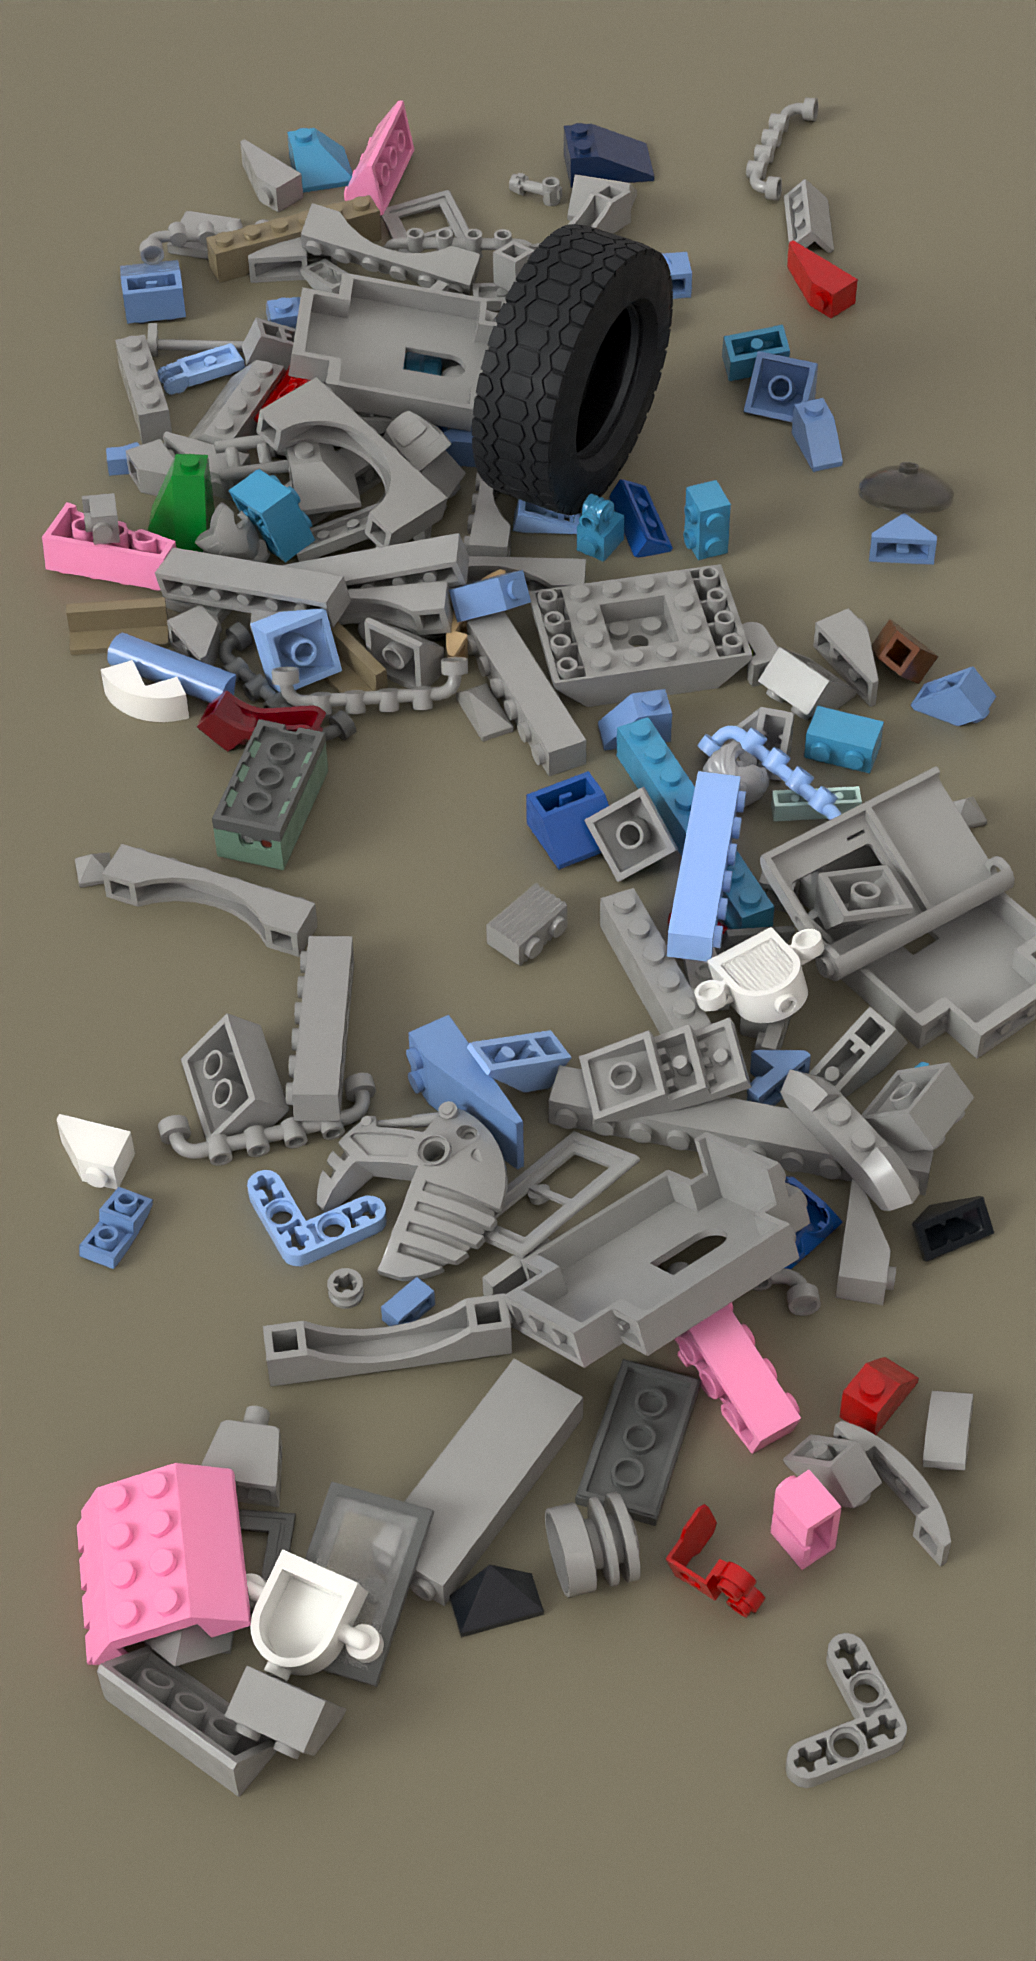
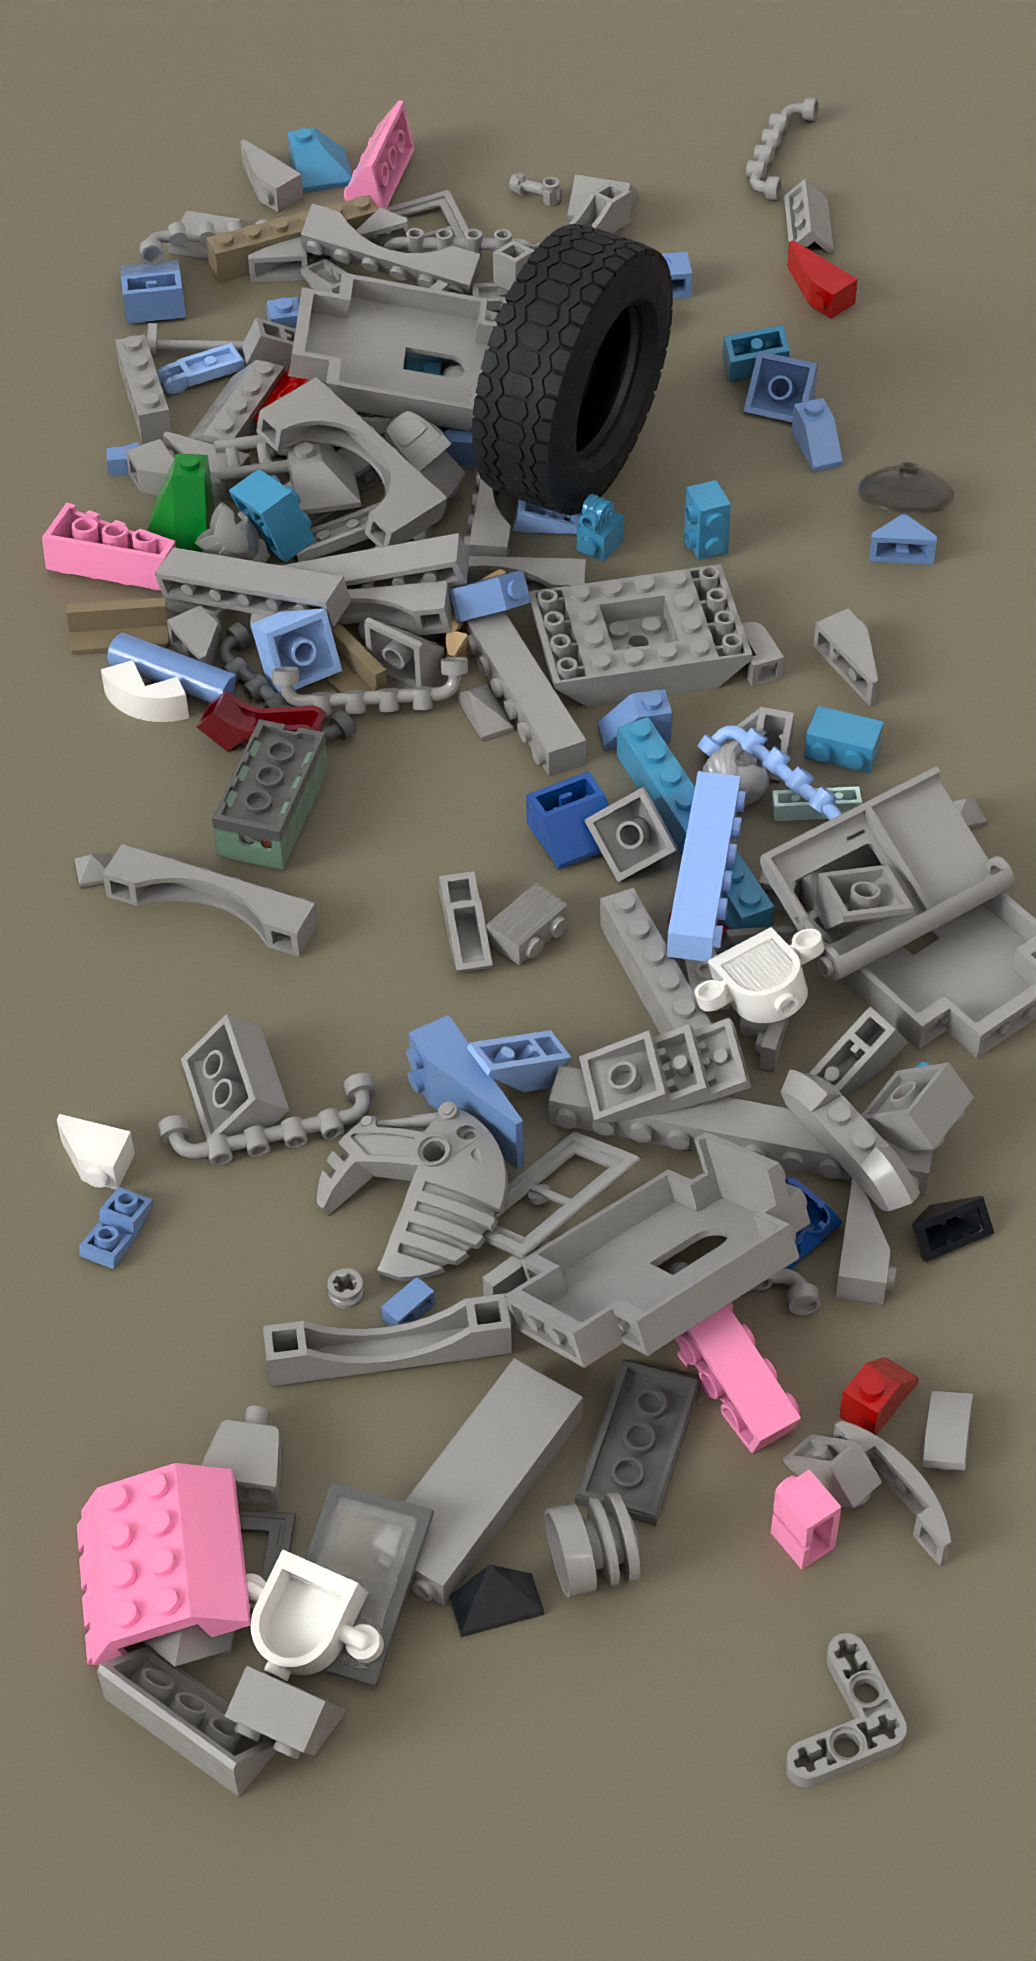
light grey brick [82,493,120,545] -> none
light blue beam [247,1170,387,1267] -> none
light grey brick [286,936,354,1121] -> none
dark blue slope [564,123,654,188] -> none
blue slope [609,479,673,557] -> none
red piece [665,1504,766,1618] -> none
medium blue slope [747,1050,811,1106] -> none
slope [758,647,858,721] -> none
reddish brown slope [871,619,939,684] -> none
medium blue slope [911,666,997,726] -> none
none -> light grey slope [356,207,411,250]
none -> light grey slope [439,871,493,973]

